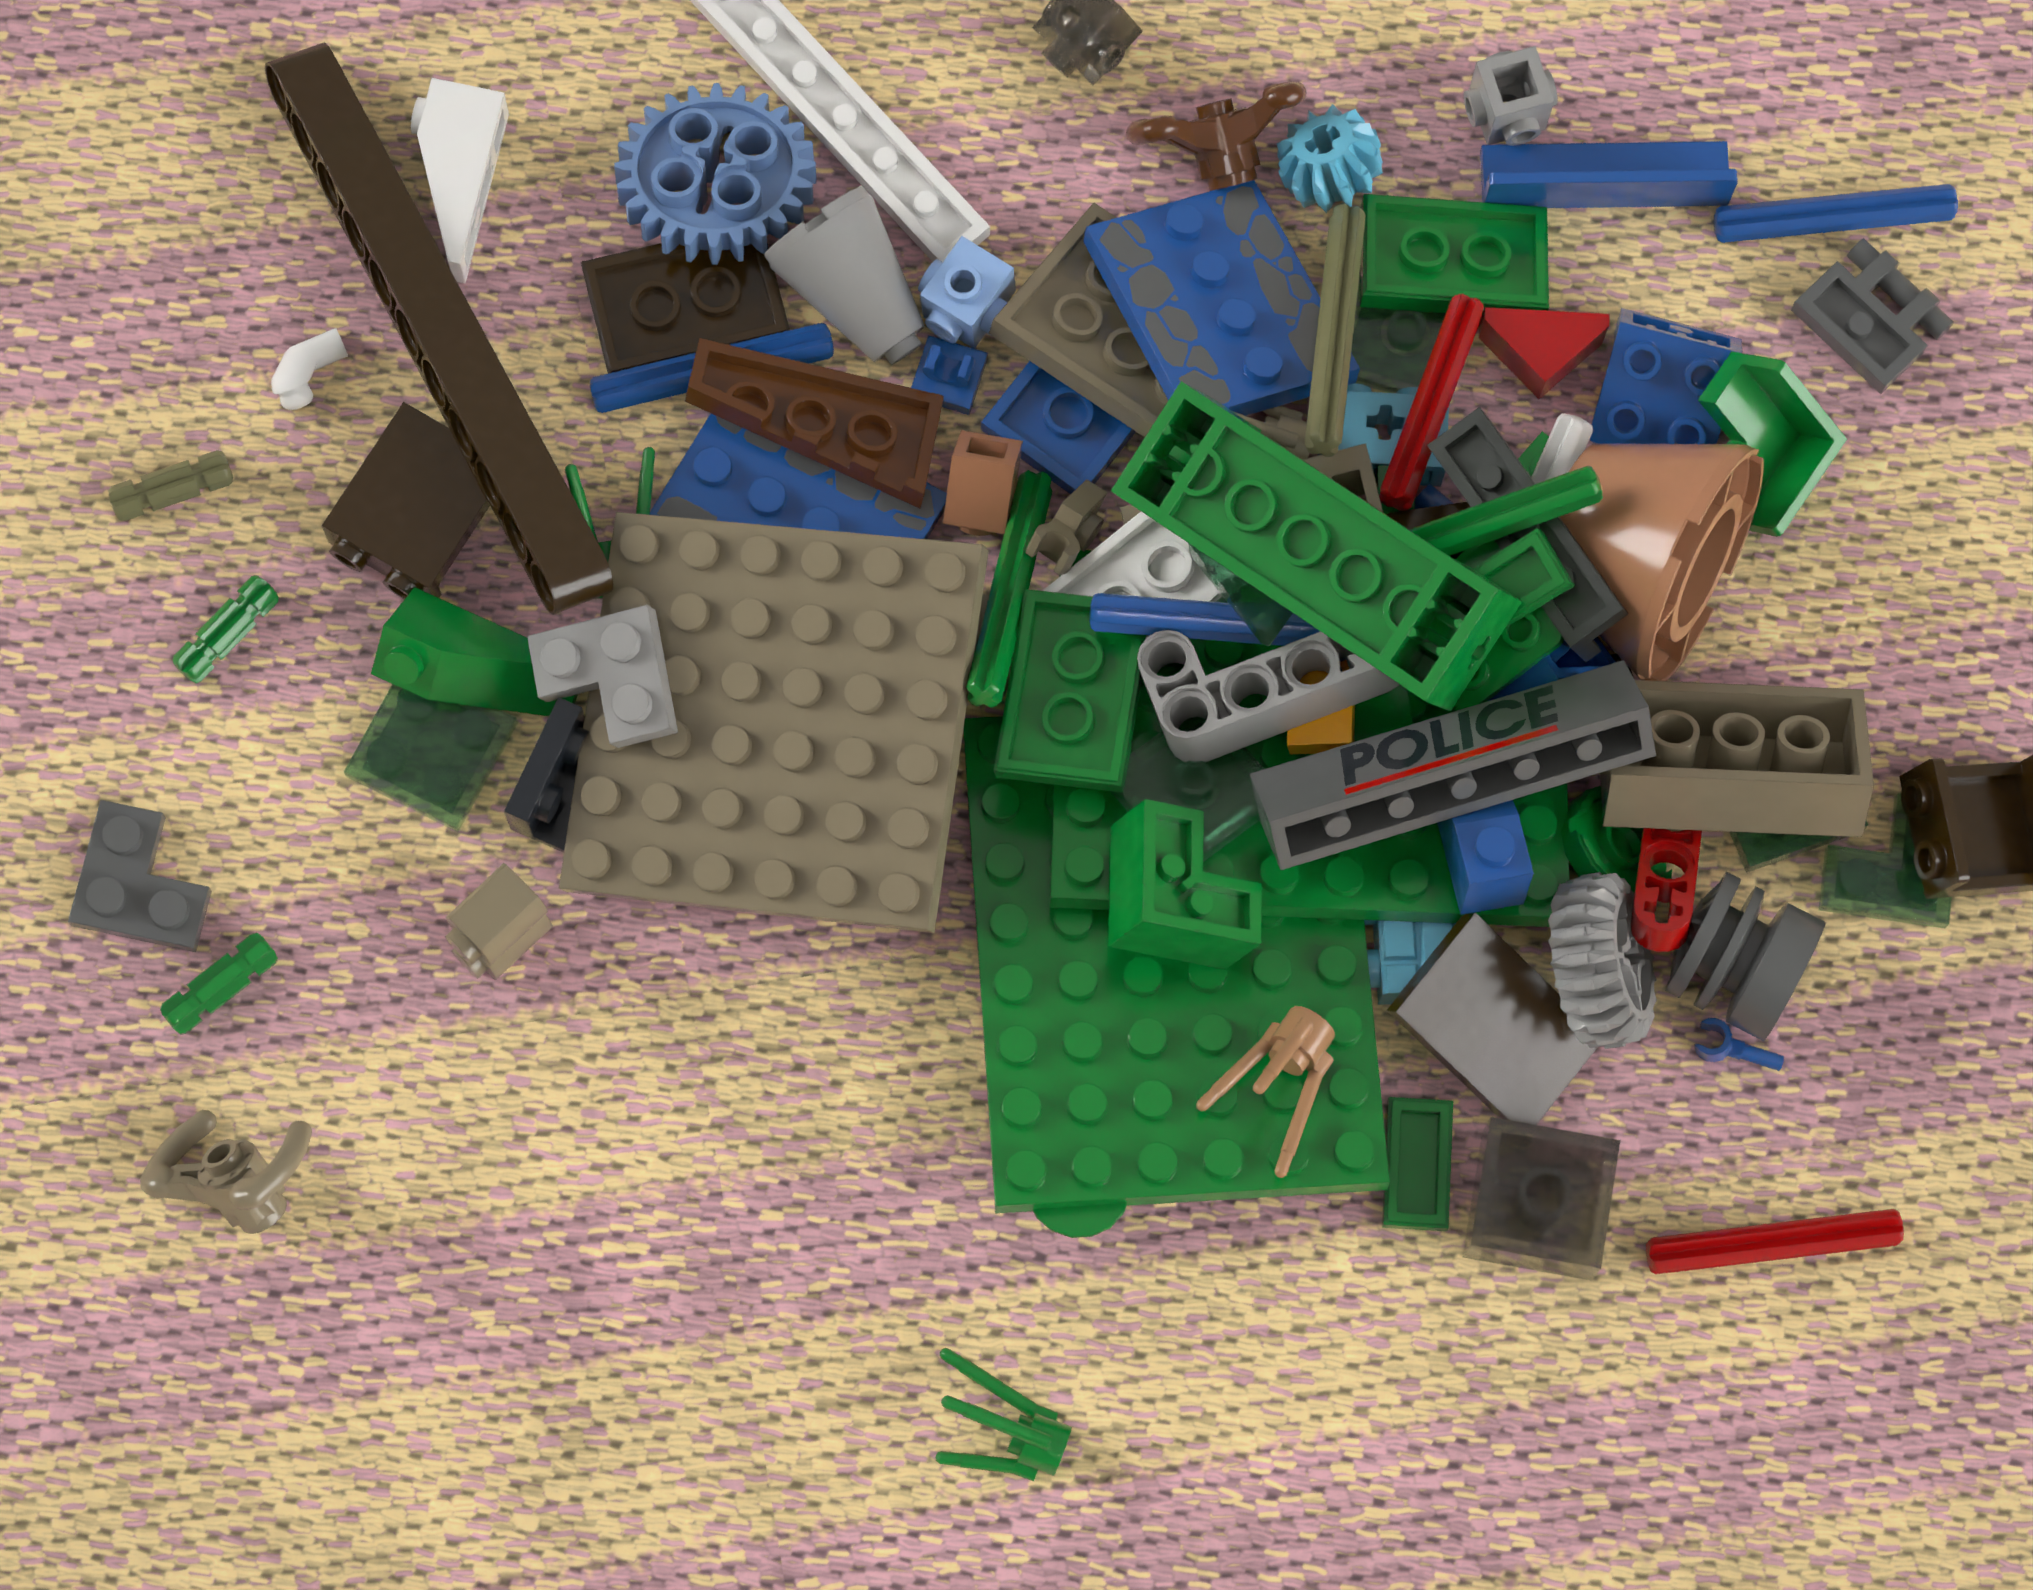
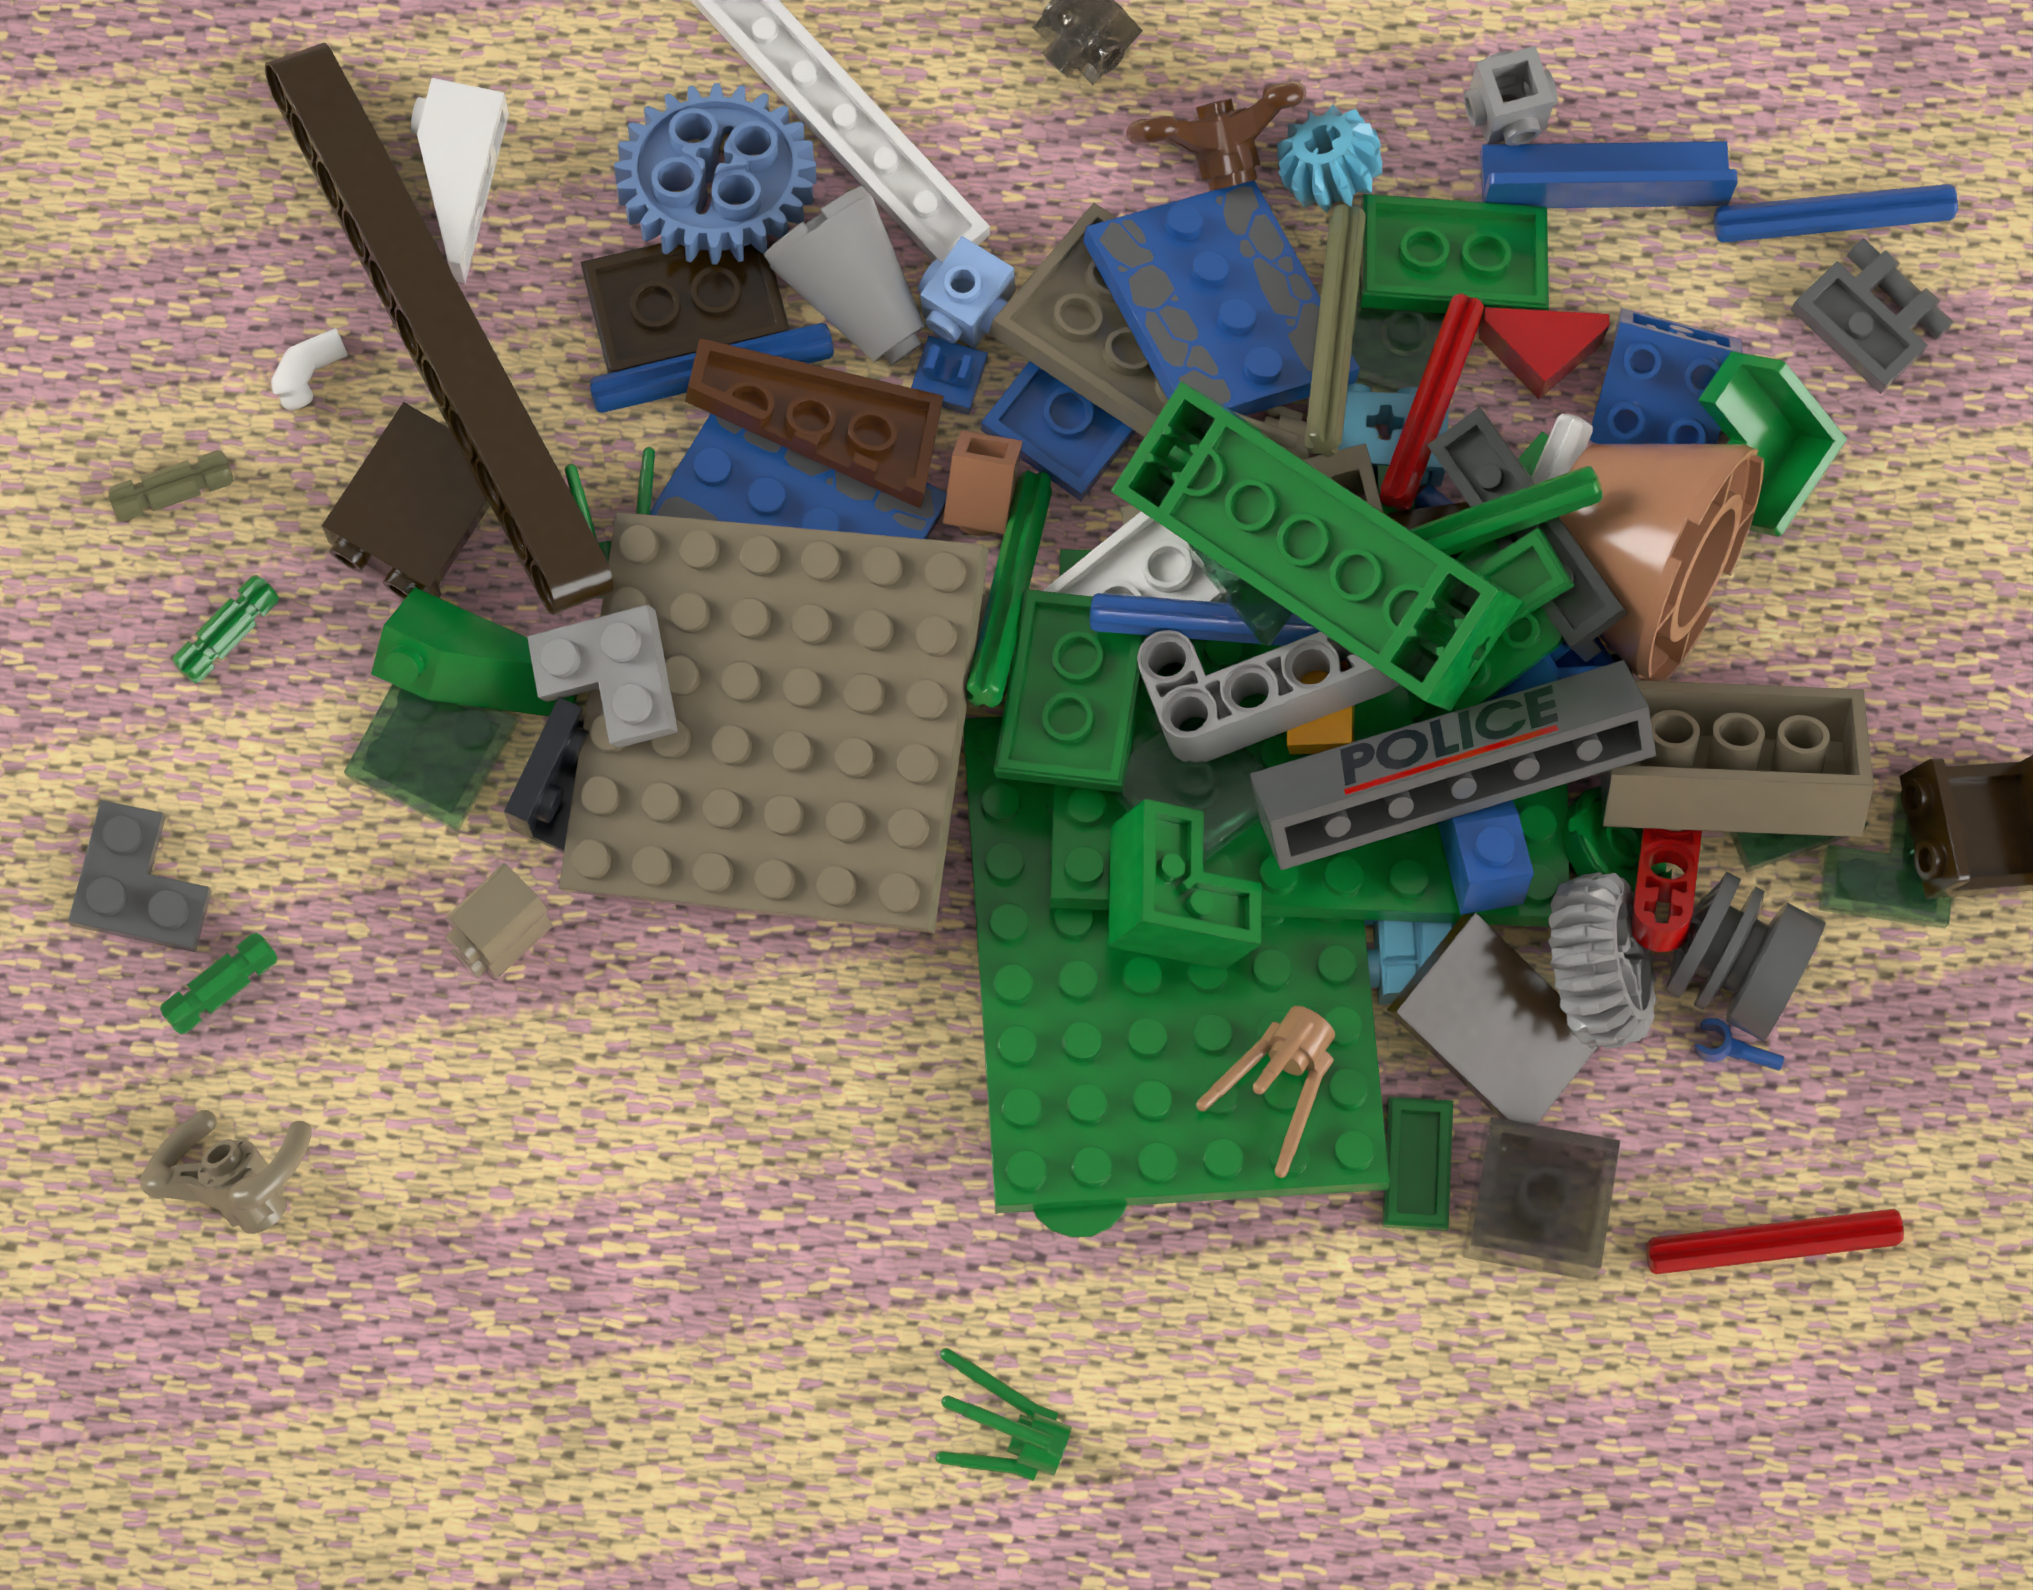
dark tan plate [1026,479,1108,575] -> none

